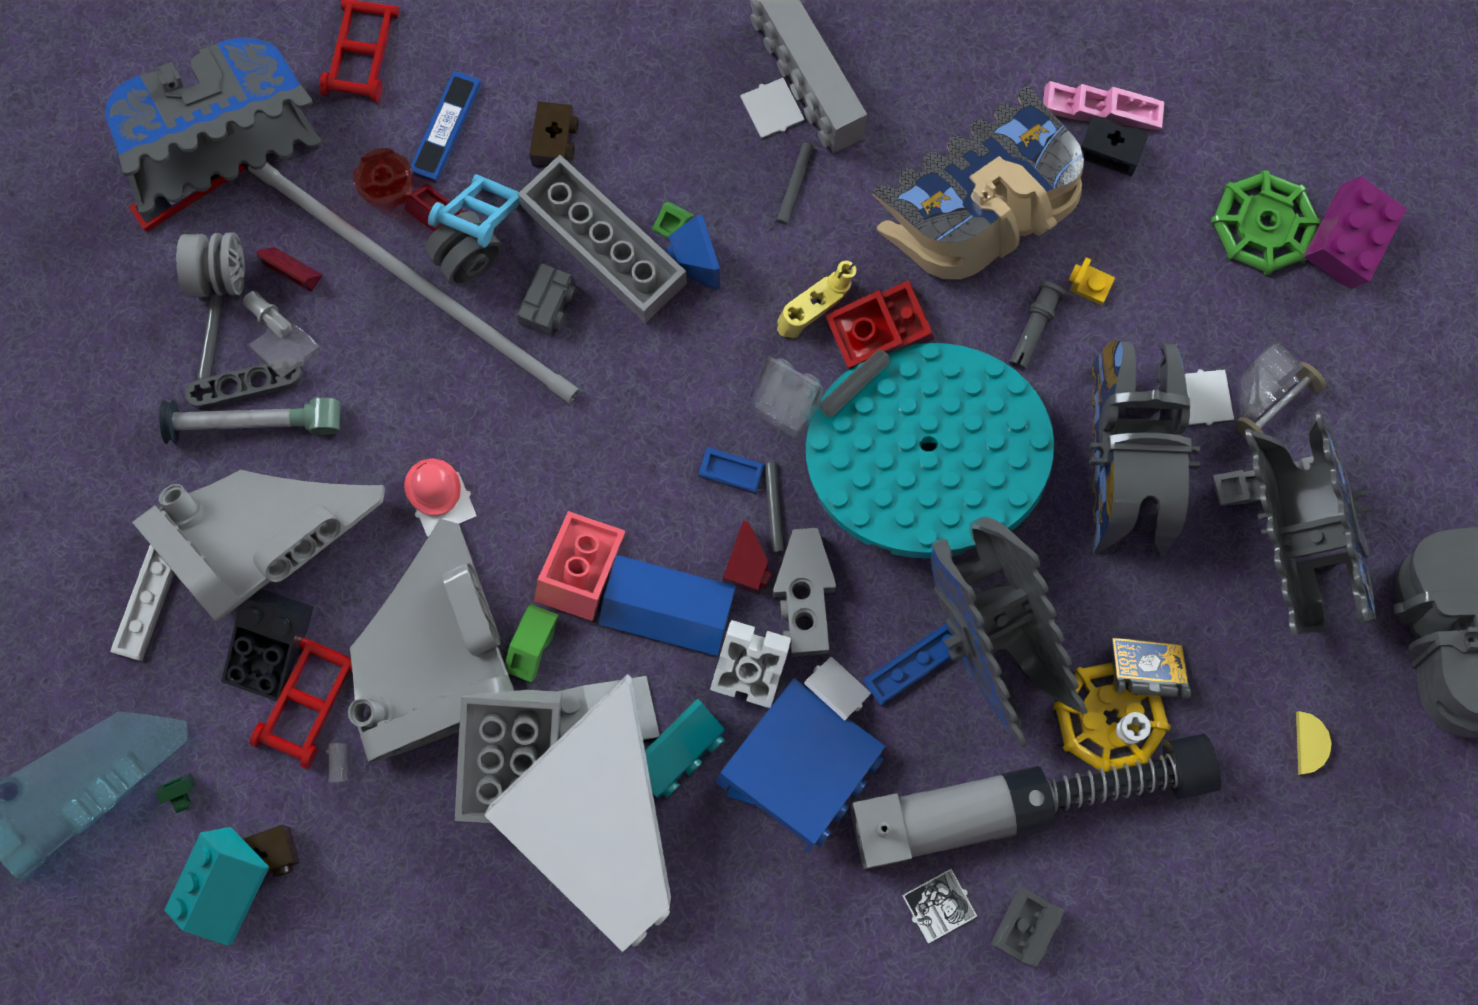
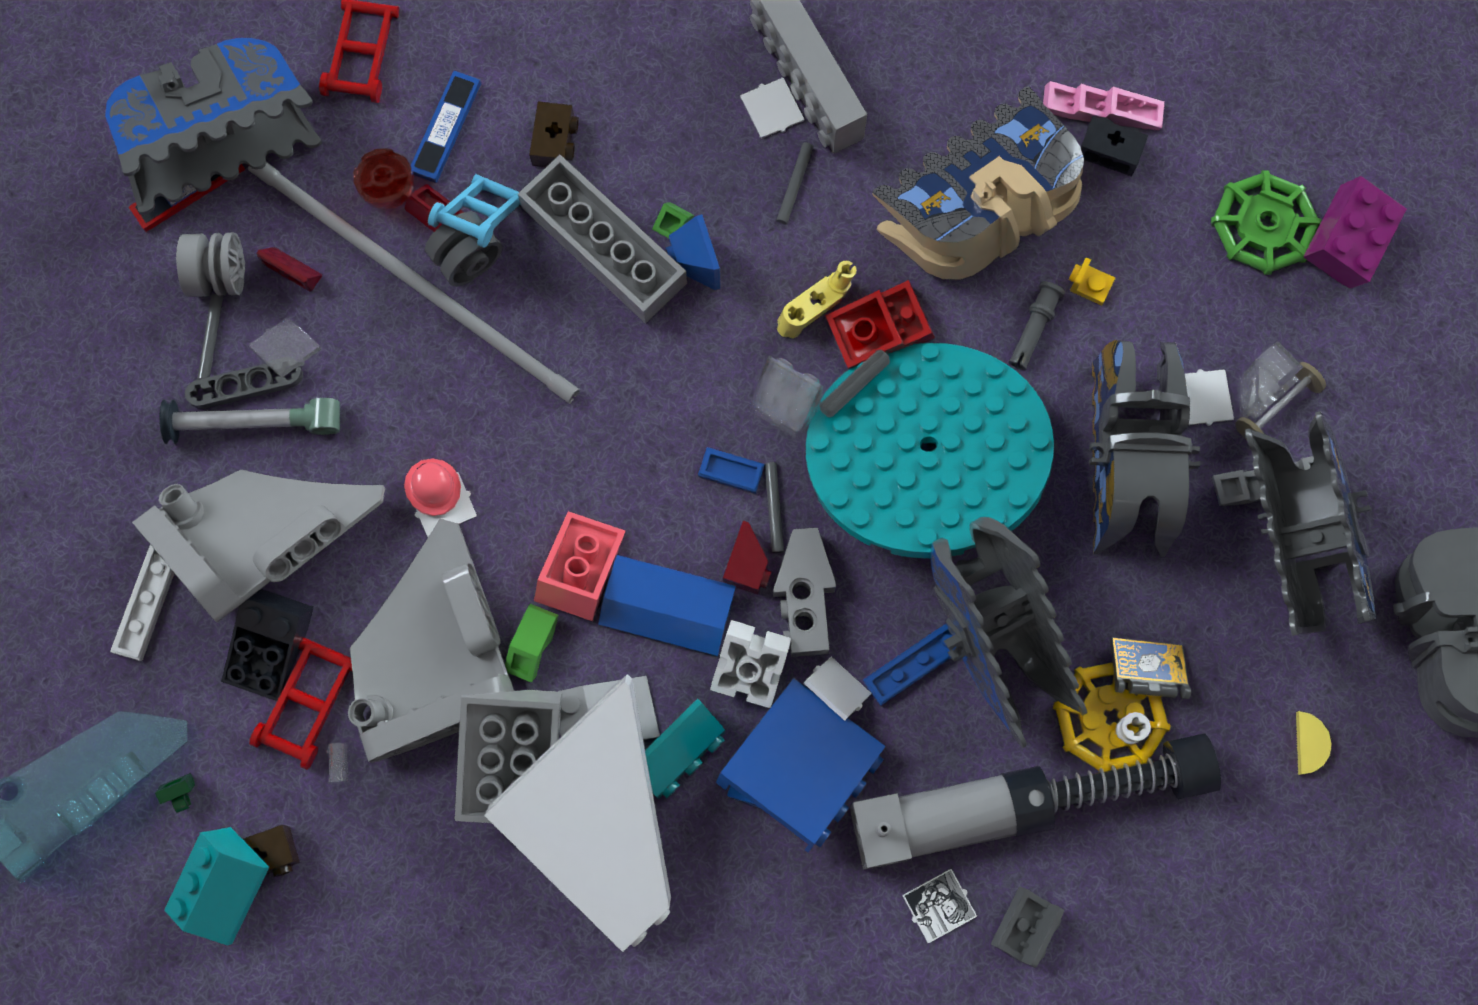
light grey axle [243,291,293,338] -> none
dark grey brick [516,264,577,336] -> none

